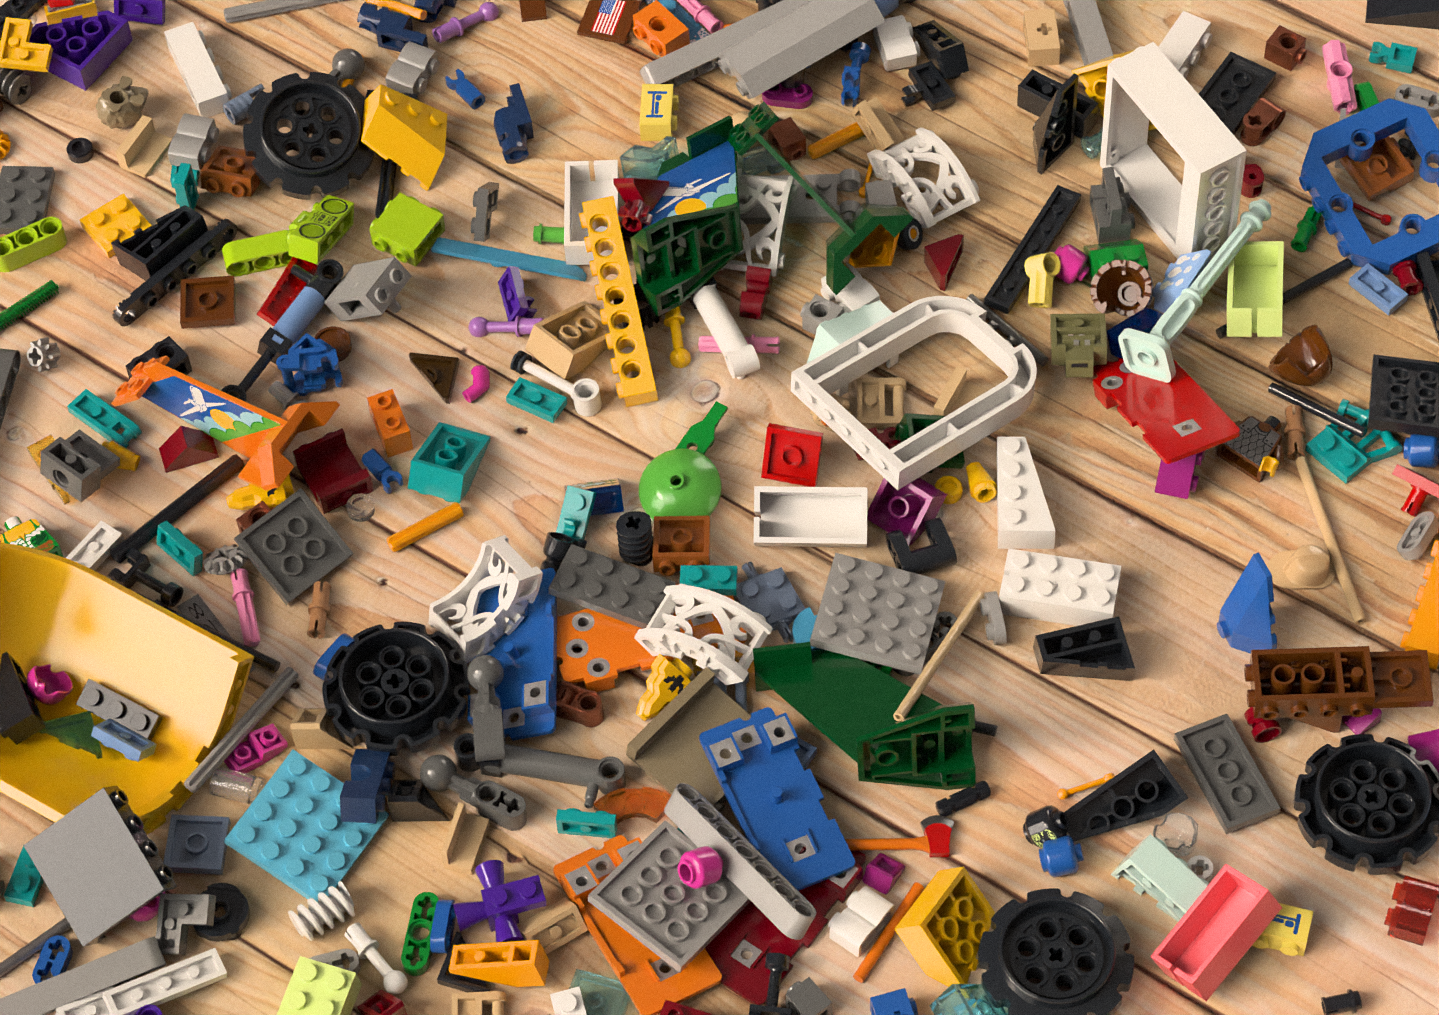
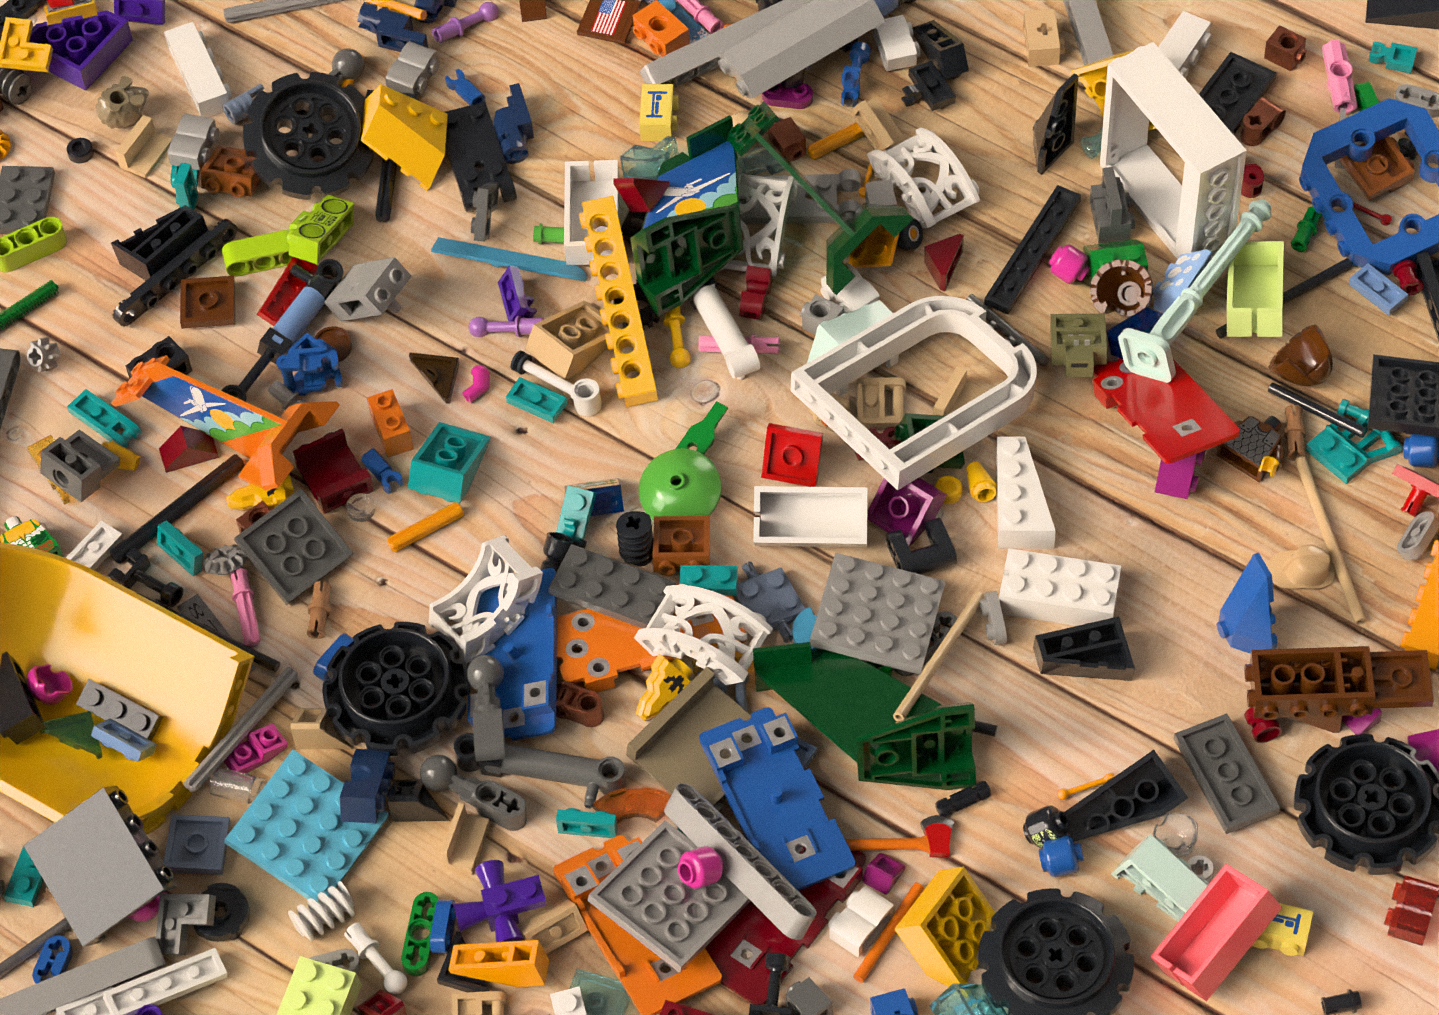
yellow plate [79,193,152,258] -> none
lime brick [369,192,445,267] -> none
dark red gear [618,199,653,232] -> none
black brick [1017,69,1099,140] -> none
light yellow piece [1025,252,1061,308] -> none
none -> black hinge [445,102,517,212]

